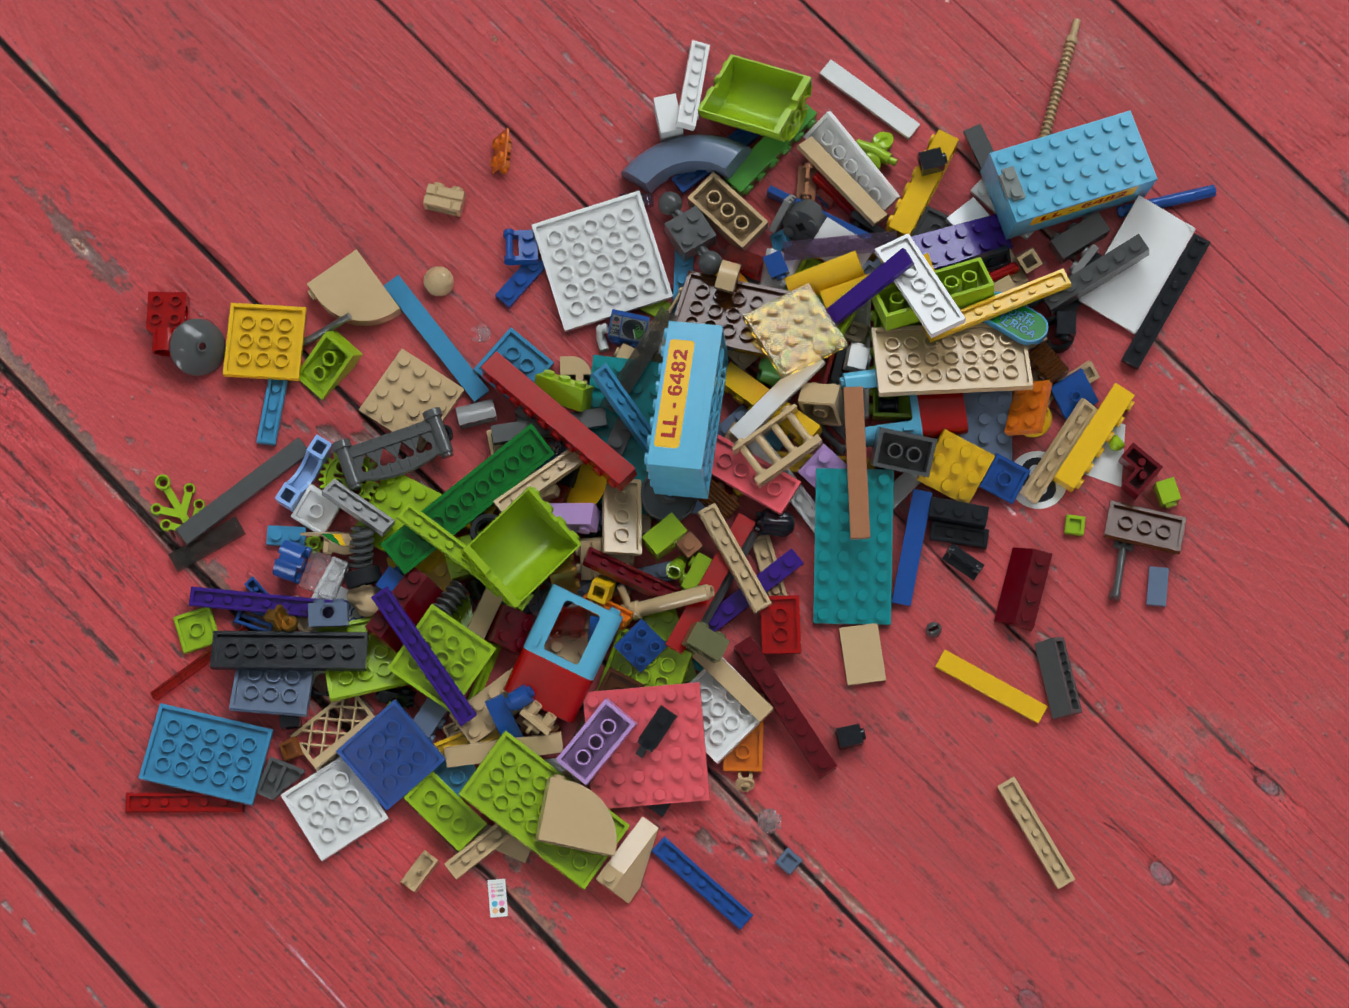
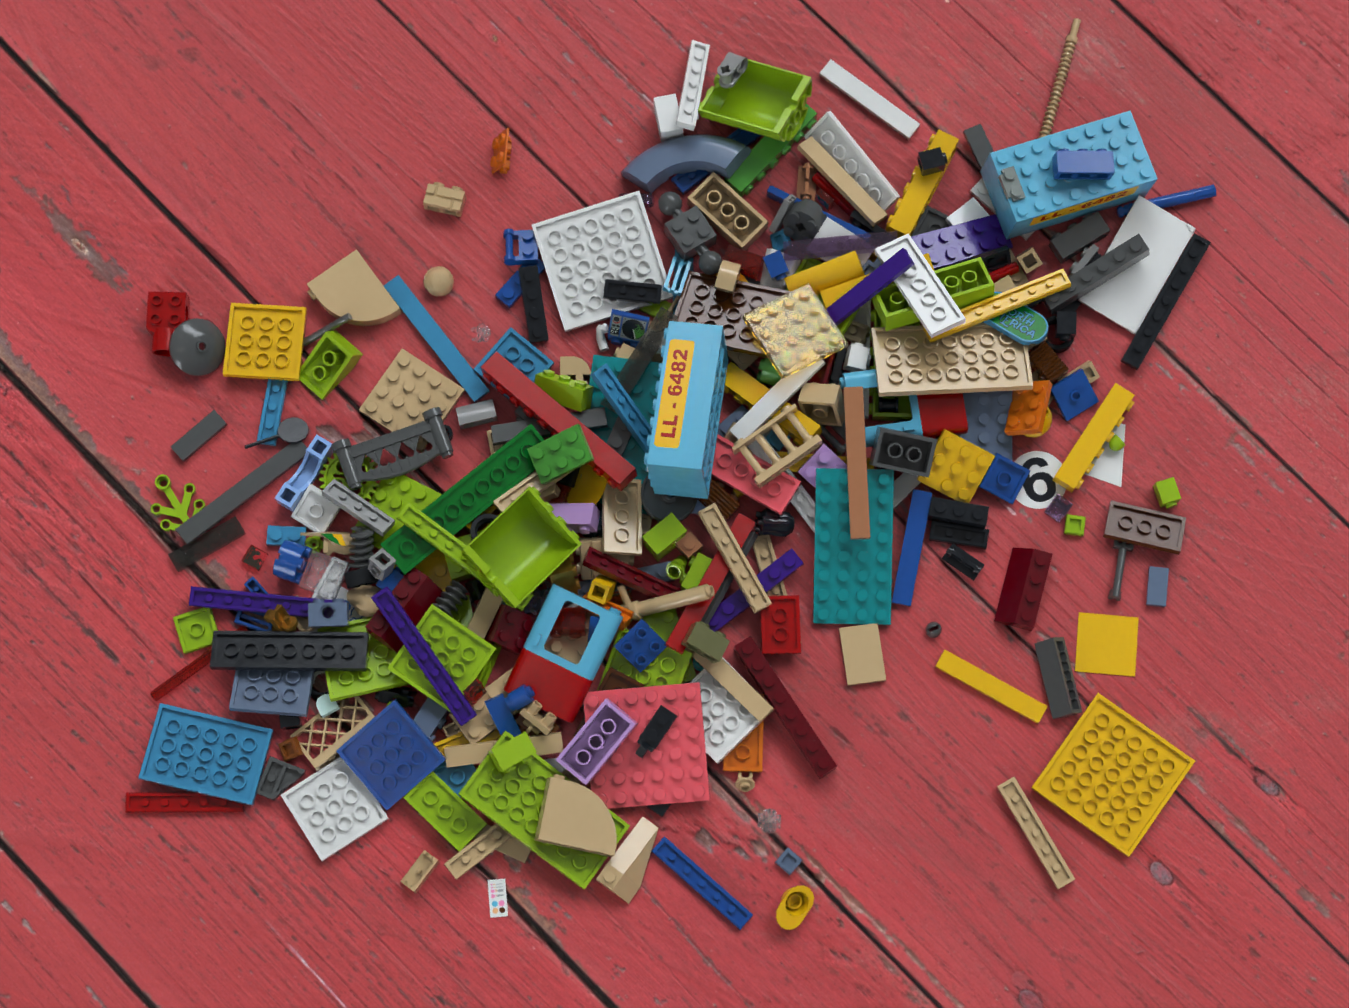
black brick [835,724,866,750] -> none
lime plant [856,132,898,169] -> none
tan plate [1019,398,1098,504] -> none
dark red brick [1118,442,1163,500] -> none
none -> dark grey tile [171,410,227,462]
none -> clear red tile [241,544,269,571]
none -> black piece [244,417,309,449]
none -> light aqua tile [316,694,340,718]
none -> light grey brick [368,548,396,581]
none -> clear red tile [463,678,487,705]
none -> lime brick [488,731,537,773]
none -> black plate [518,265,549,343]
none -> bright green plate [527,424,595,485]
none -> black tile [603,279,662,305]
none -> medium azure tile [662,256,692,296]
none -> light grey piece [717,52,748,89]
none -> yellow piece [776,885,814,930]
none -> yellow plate [1031,693,1195,857]
none -> clear purple slope [1044,493,1073,523]
none -> brick [1052,148,1115,180]
none -> yellow sticker [1075,612,1139,677]

